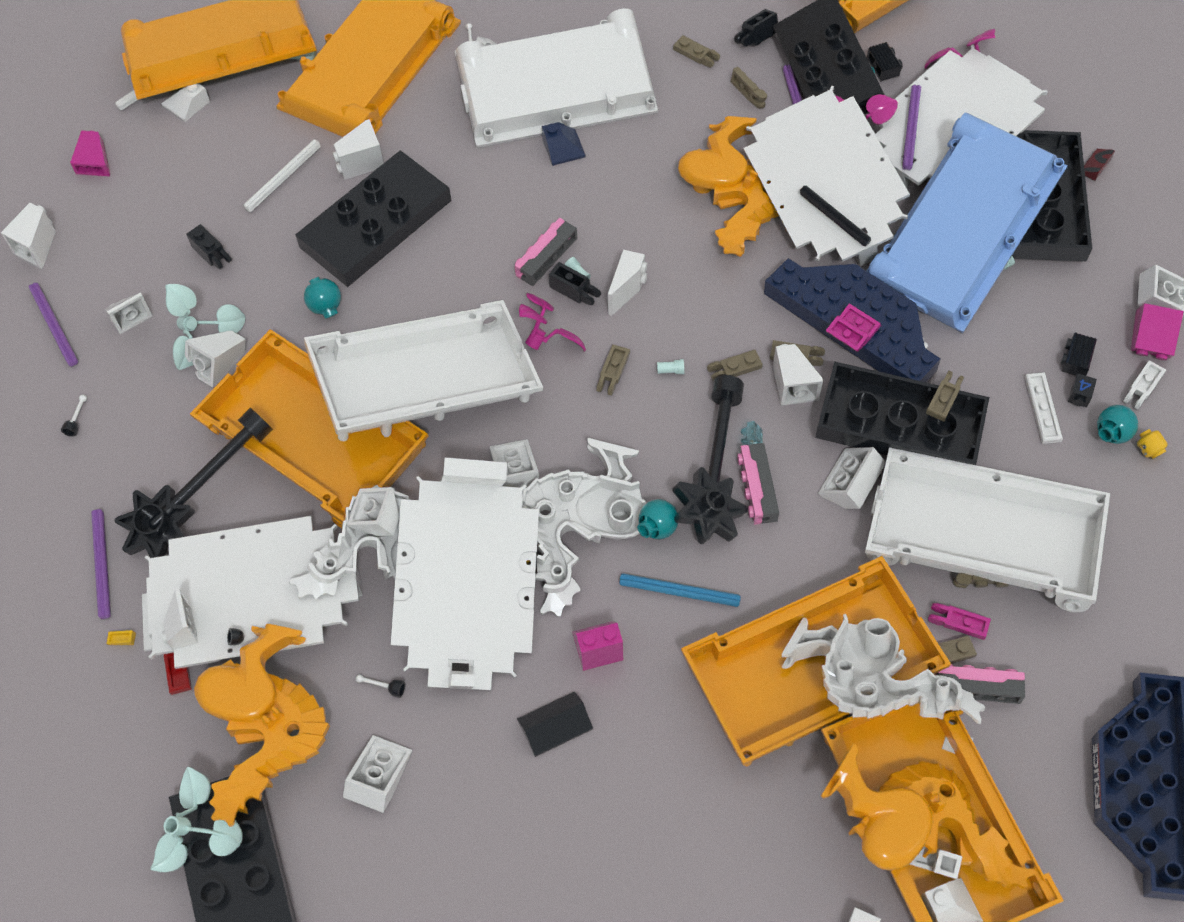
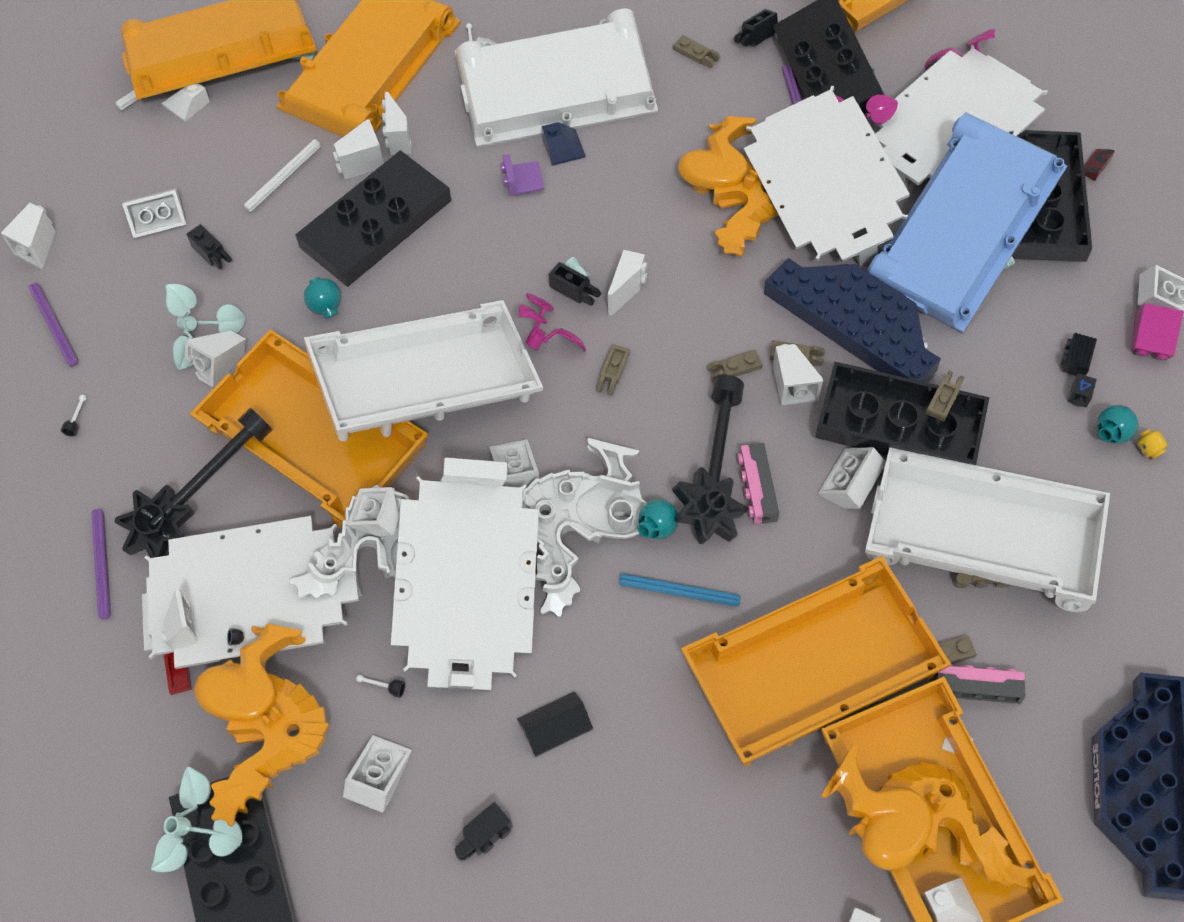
dark pink slope [70,130,110,177] -> none
white slope [104,293,153,334] -> none
yellow piece [106,630,136,645] -> none
dark grey piece [514,218,577,286] -> none
dark pink slope [572,621,623,671] -> none
light aqua pin [657,359,684,374] -> none
dark tan hinge [730,66,767,109] -> none
clear light blue tile [741,421,763,445] -> none
white animal [782,614,985,724] -> none
black axle [800,185,871,246] -> none
dark pink slope [826,303,881,352] -> none
black brick [867,42,903,81] -> none
medium lavender axle [902,84,921,170] -> none
white slope [910,846,963,879] -> none
dark pink hinge [928,603,991,640] -> none
white tile [1024,372,1063,444] -> none
white hinge [1123,360,1166,410] -> none
none -> white slope [122,188,186,238]
none -> white slope [382,92,412,155]
none -> black hinge [454,801,513,861]
none -> medium lavender bracket [500,154,544,196]

